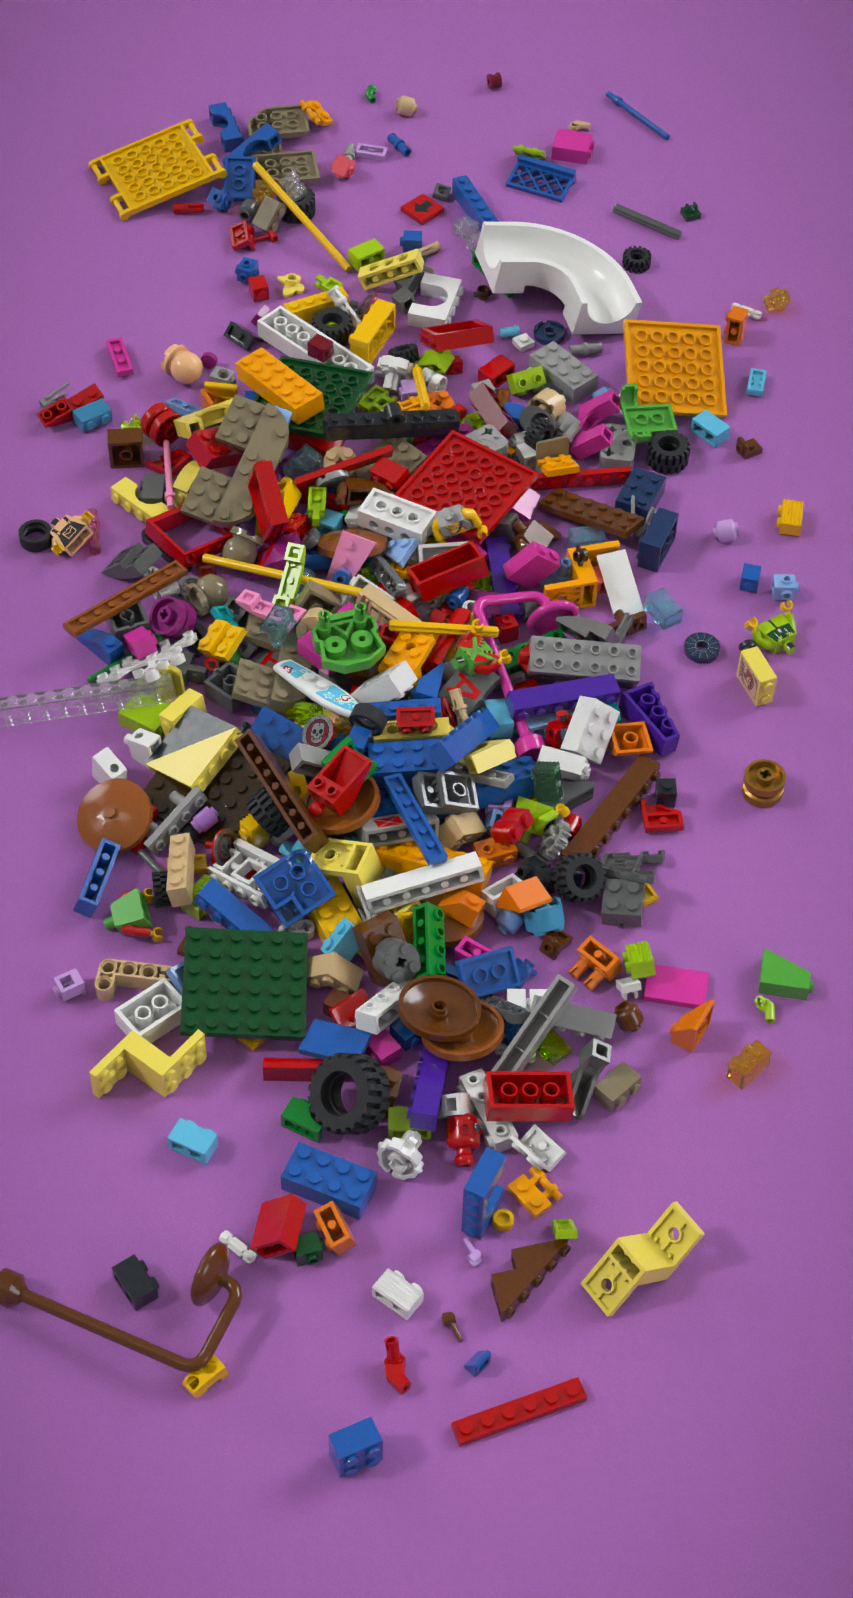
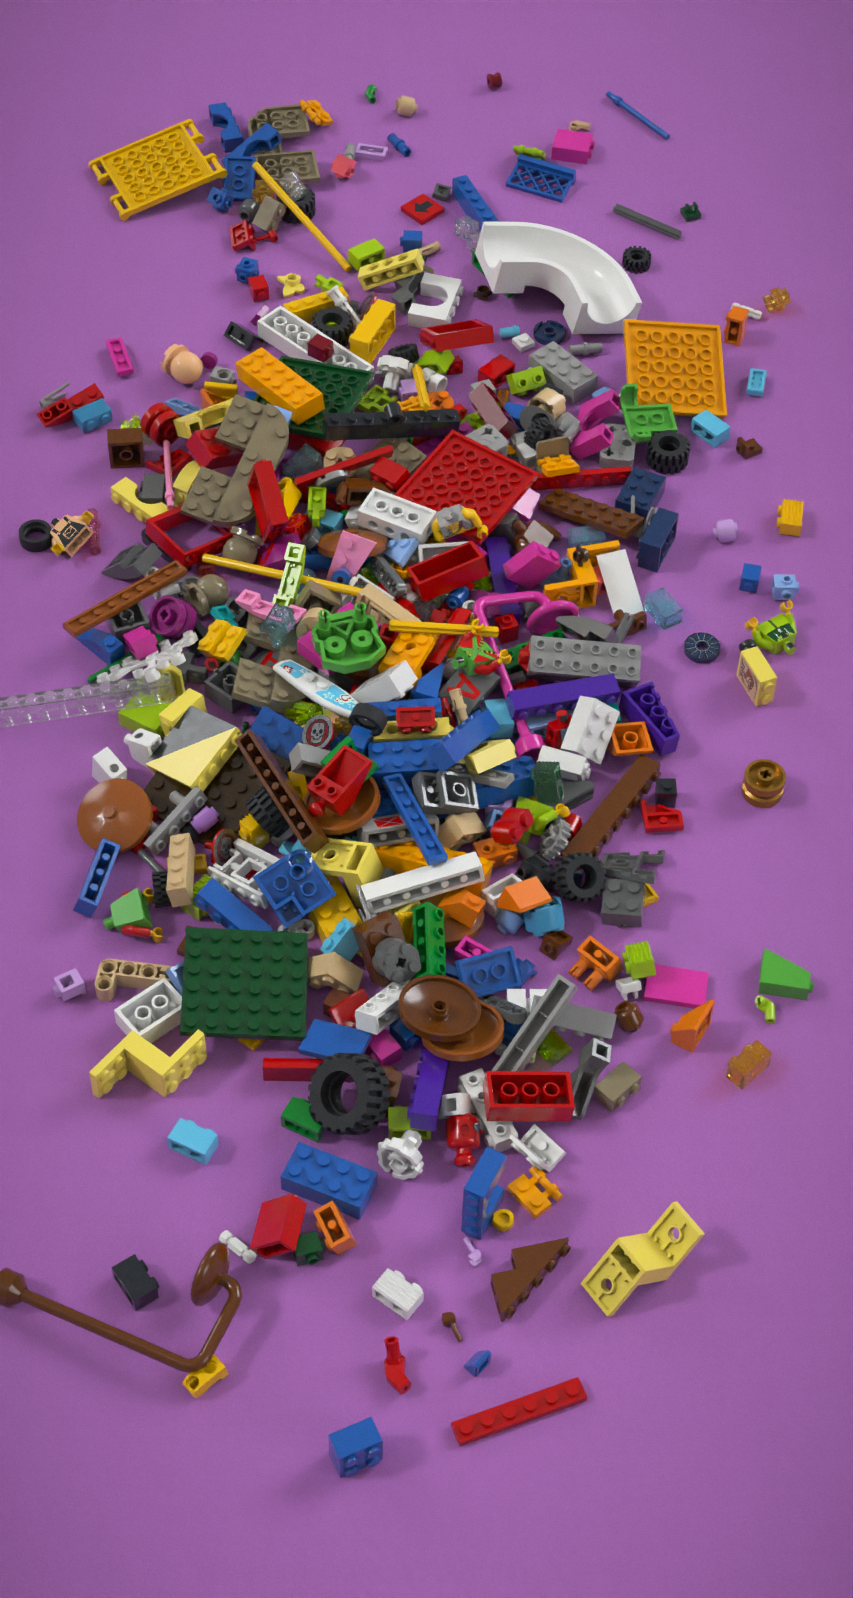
red axle [173,202,204,215] -> none
lime plate [551,1219,578,1239] -> none

